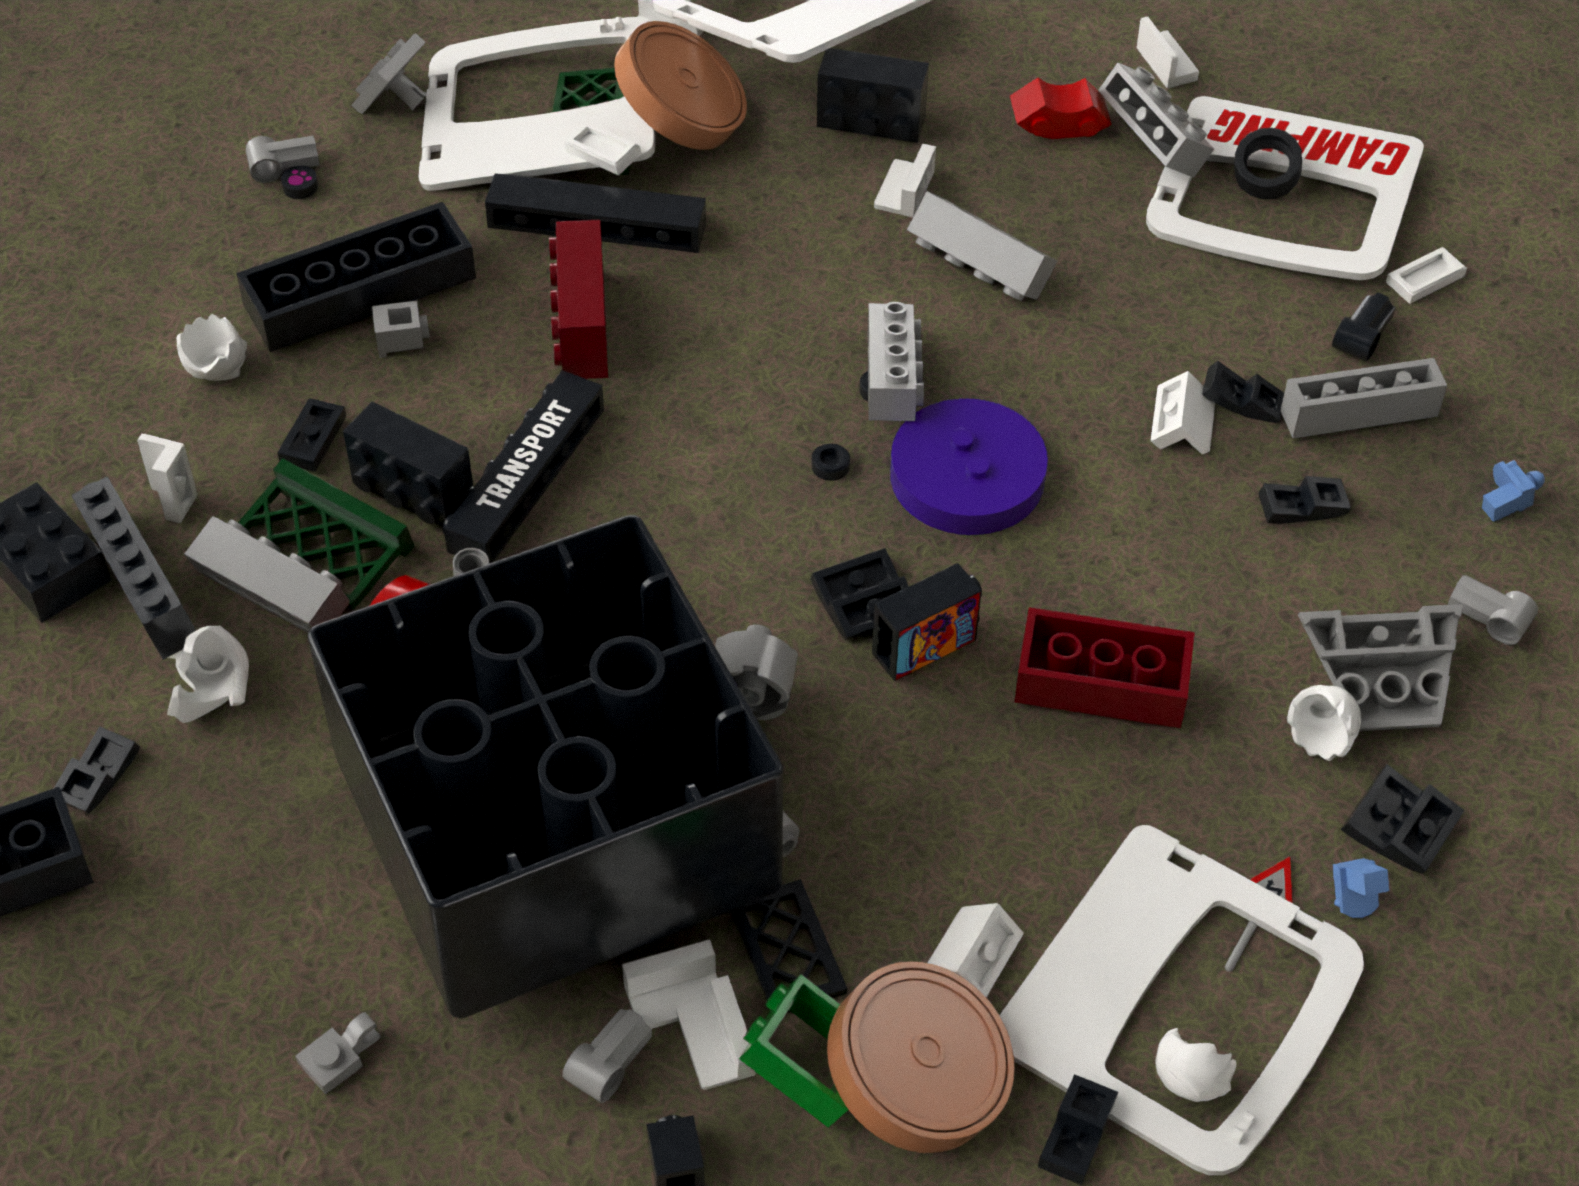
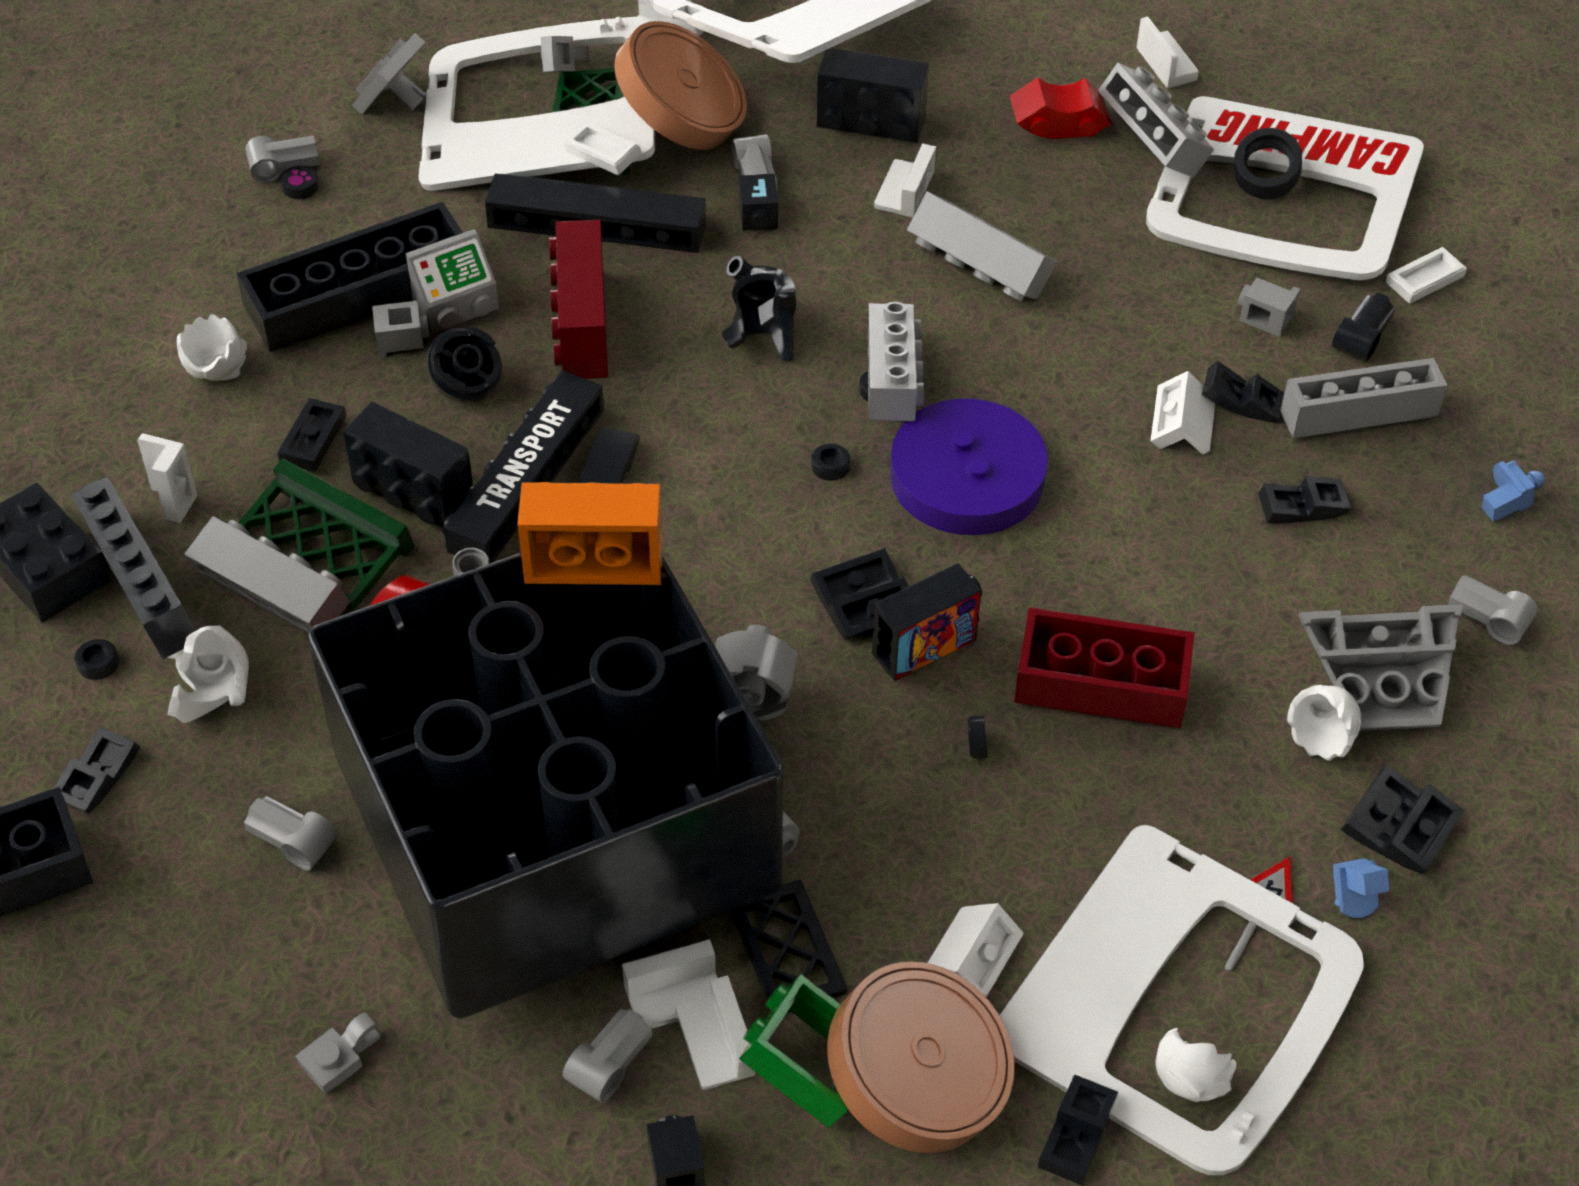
none -> black tile [74,639,119,680]
none -> light grey piece [244,796,338,871]
none -> slope [406,229,499,334]
none -> black cone [427,327,502,401]
none -> orange brick [517,482,663,585]
none -> light grey plate [541,36,590,72]
none -> black slope [579,427,640,484]
none -> black piece [722,256,797,361]
none -> light grey piece [731,134,777,190]
none -> black brick [739,174,778,231]
none -> black tile [967,715,988,759]
none -> light grey brick [1238,277,1300,337]

